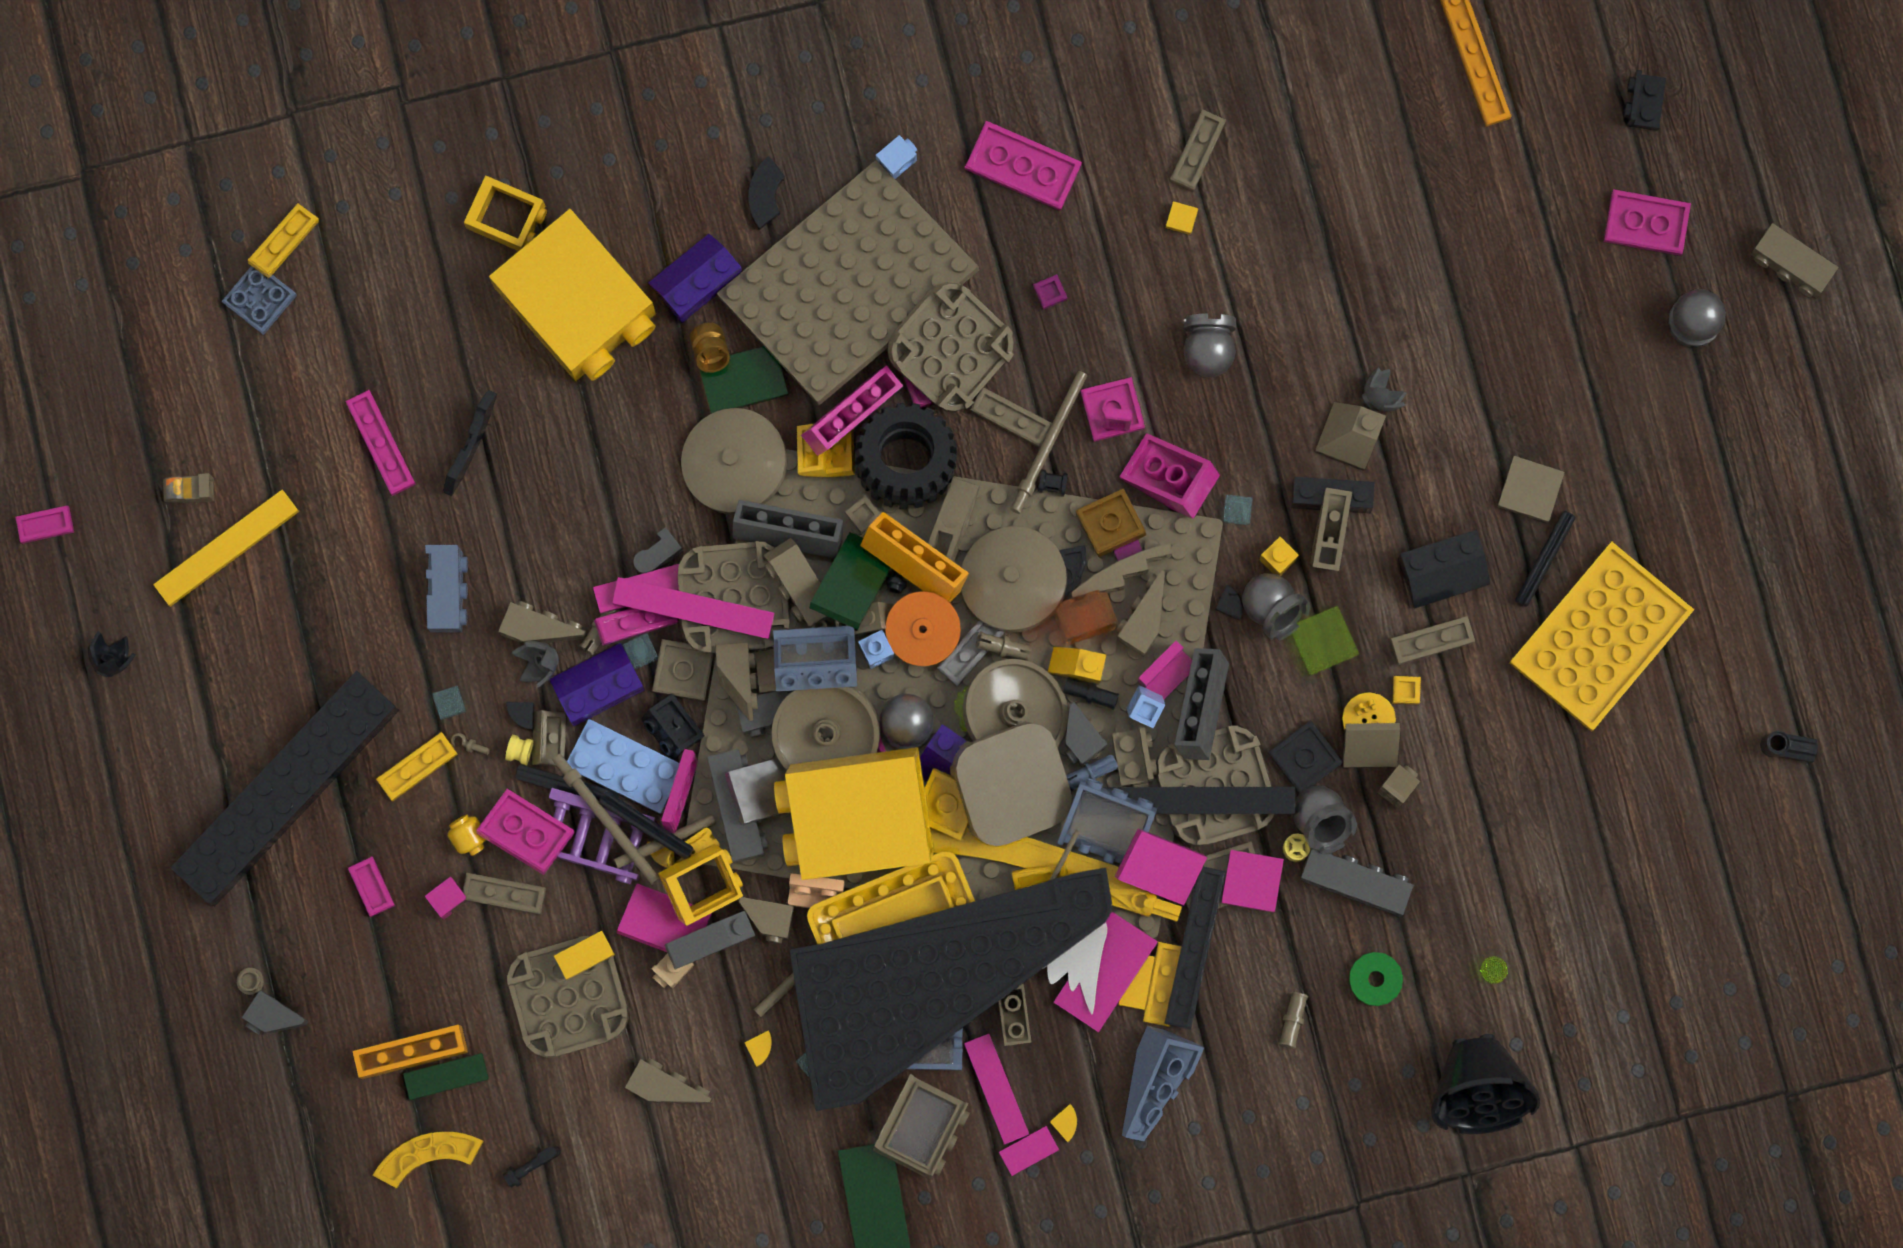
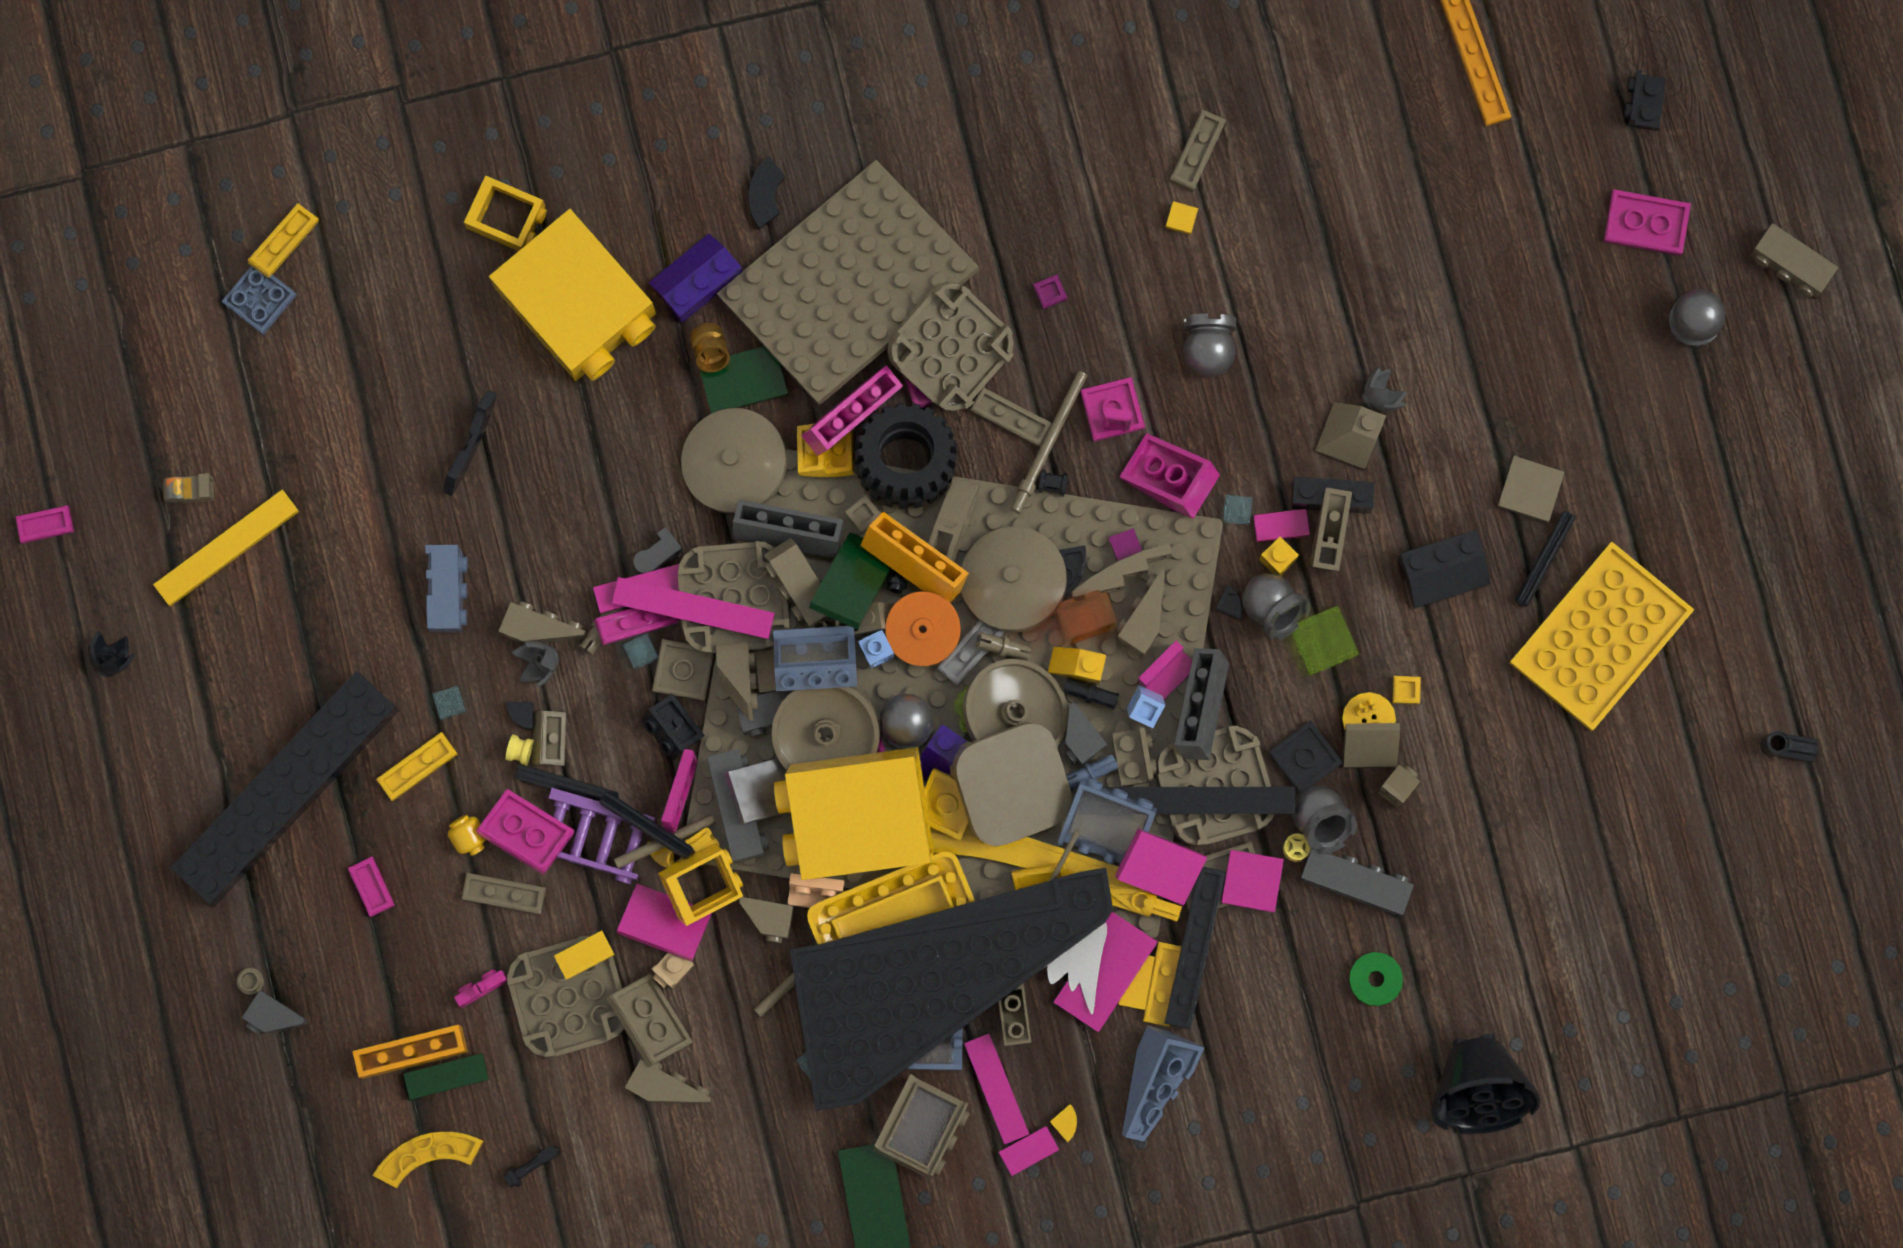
dark pink tile [345,390,416,496] -> none
dark pink panel [425,877,466,920] -> none
dark tan hand [451,733,490,755] -> none
dark purple slope [549,643,645,727] -> none
dark tan bar [552,754,660,885] -> none
light blue plate [567,719,680,814] -> none
dark grey slope [664,911,755,969] -> none
yellow tile [745,1030,772,1067] -> none
light blue brick [876,135,917,179] -> none
dark pink tile [965,121,1082,211] -> none
pearl gold tile [1075,488,1147,558] -> none
dark tan pin [1279,992,1308,1049] -> none
dark tan plate [1390,616,1476,665] -> none
clear neon green plate [1481,956,1508,984] -> none
none -> dark pink plate [454,969,507,1008]
none -> dark tan tile [606,973,693,1068]
none -> dark pink tile [1253,509,1310,543]

